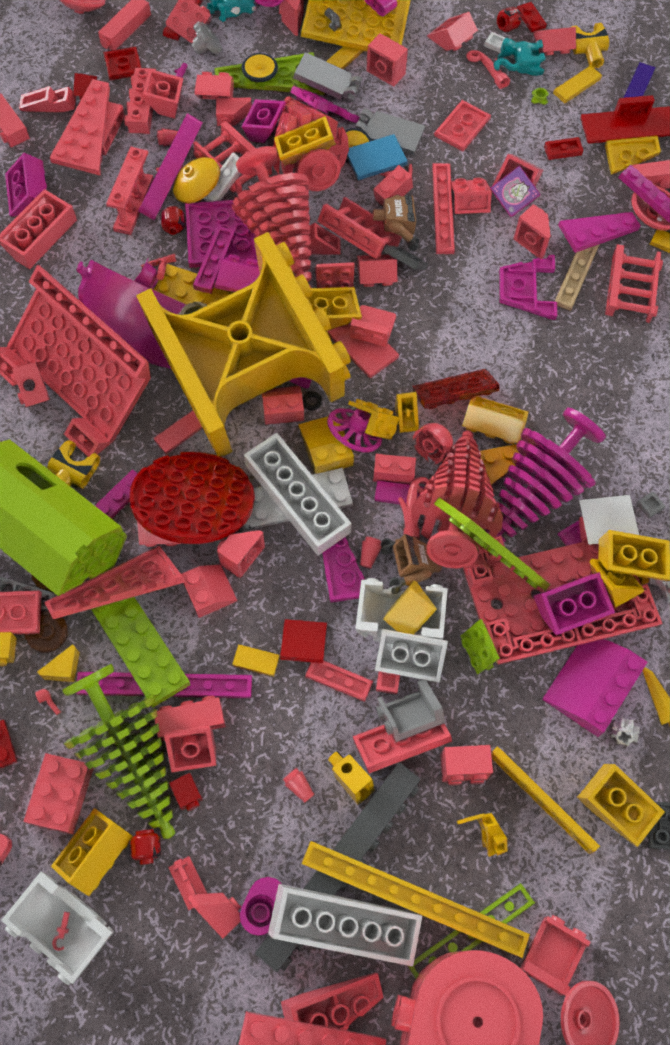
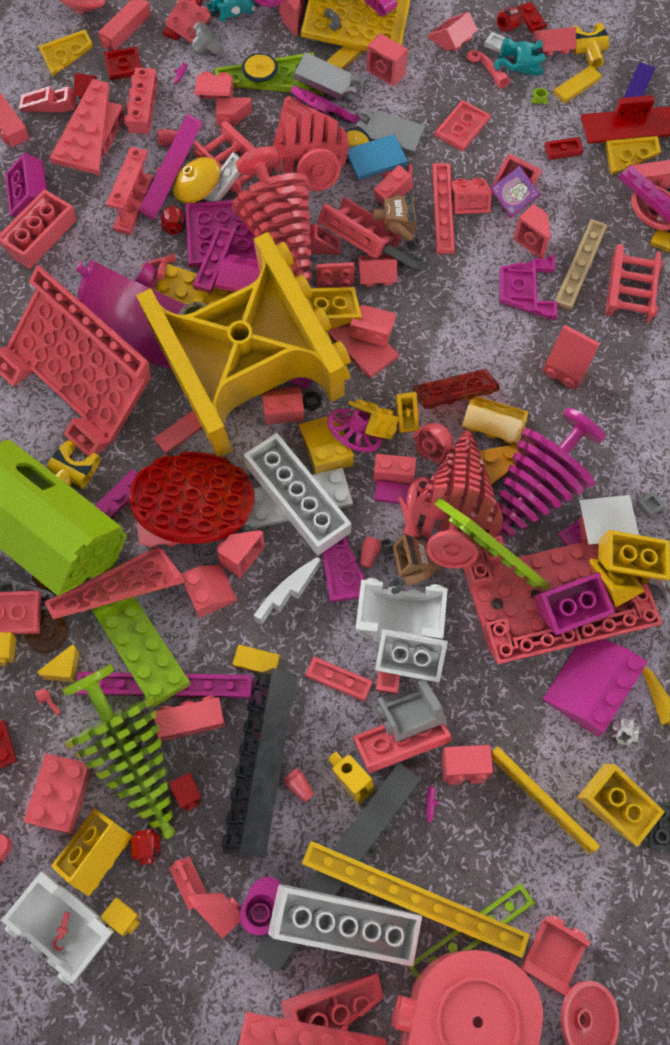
coral brick [11,362,50,407] -> none
coral slope [142,69,184,119] -> none
coral slope [164,725,216,773] -> none
dark pink slope [242,99,286,143] -> none
yellow slope [274,116,336,166] -> none
red tile [280,619,327,663] -> none
yellow slope [383,580,437,635] -> none
yellow piece [457,813,508,857] -> none
lime hinge [460,619,500,675] -> none
dark pink wing [558,212,641,253] -> none
none -> yellow wing [38,30,93,77]
none -> yellow brick [100,897,141,936]
none -> black brick [221,668,297,859]
none -> white slope [254,557,320,625]
none -> dark pink helmet [426,787,439,823]
none -> coral slope [542,325,600,390]

